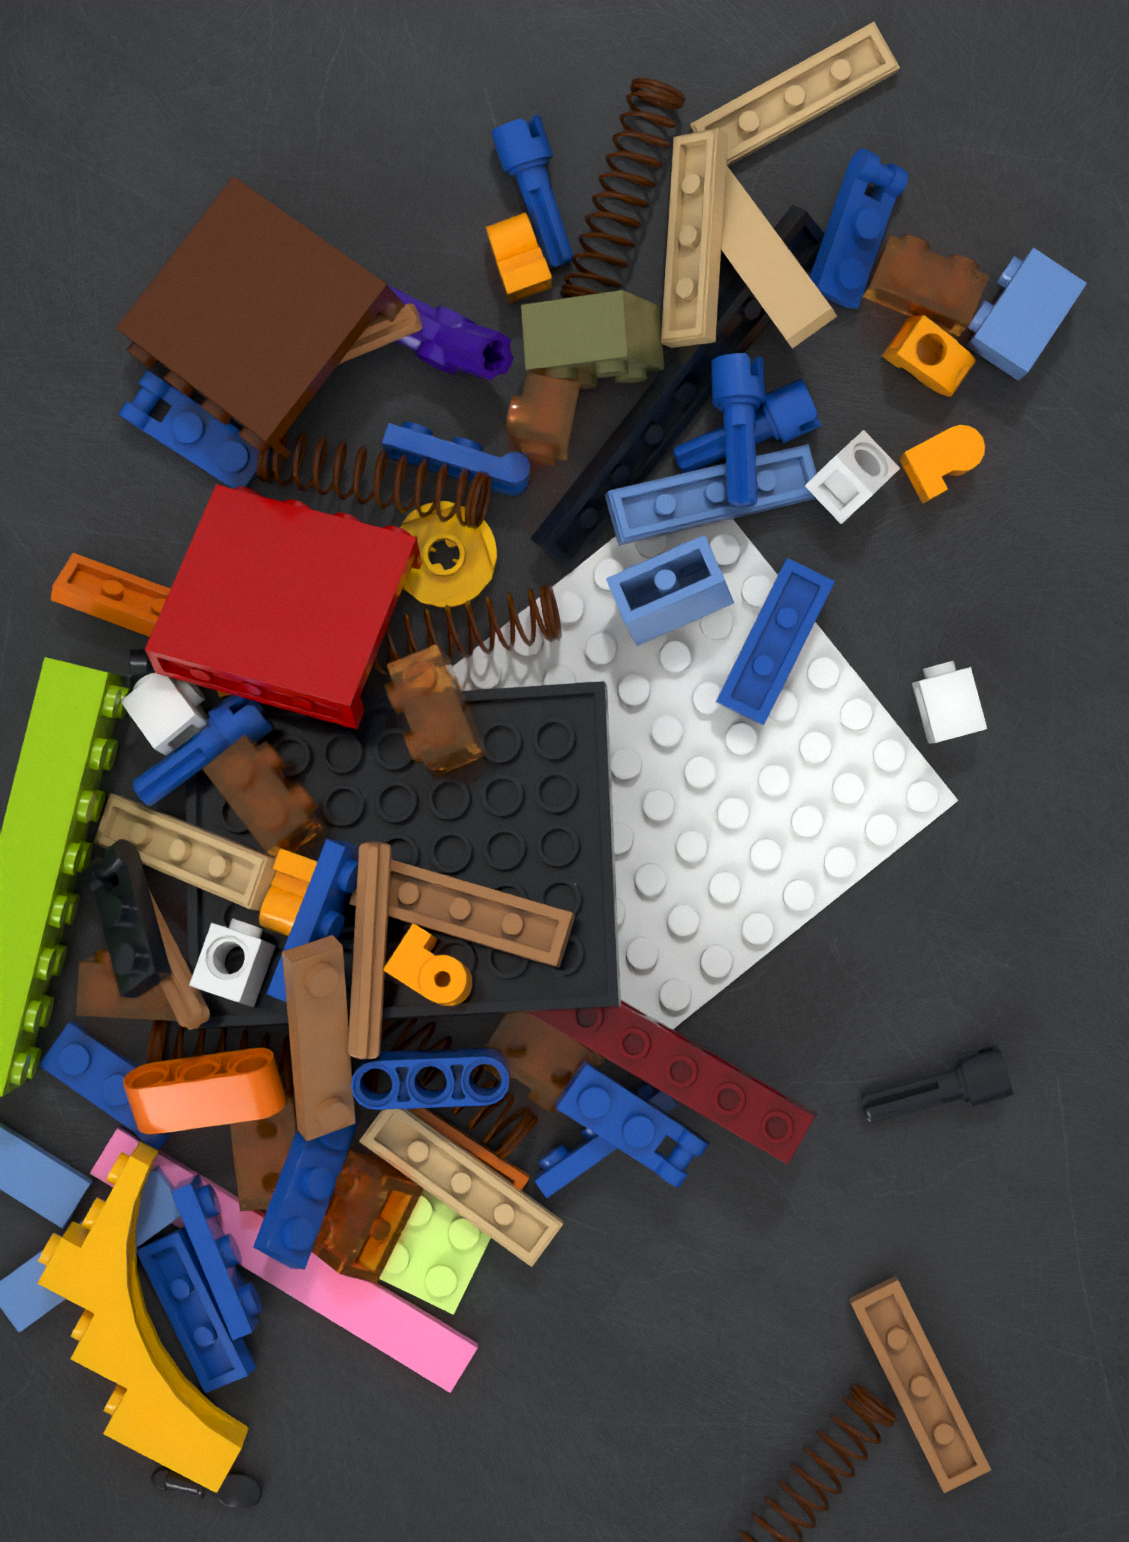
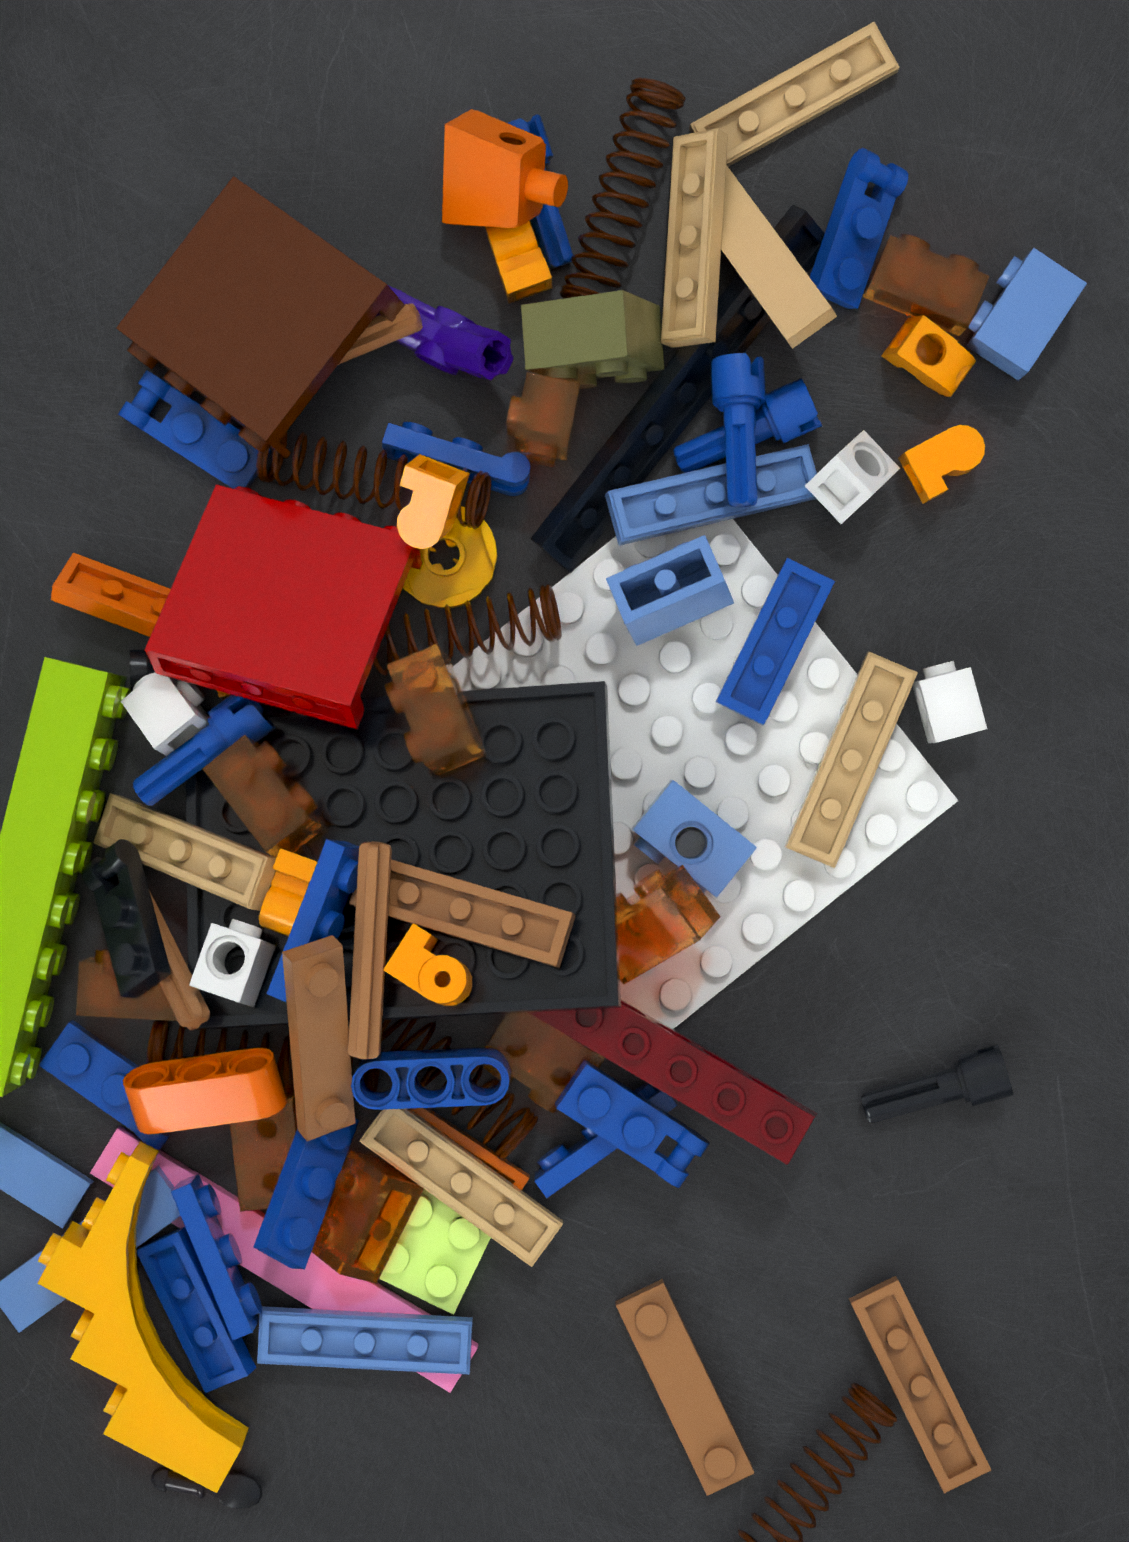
none -> medium blue tile [257,1306,473,1375]
none -> light orange leg [397,454,470,549]
none -> orange torso [442,109,568,228]
none -> medium nougat plate [615,1279,754,1496]
none -> clear orange brick [616,865,721,985]
none -> medium blue brick [631,780,757,898]
none -> tan tile [784,652,918,868]

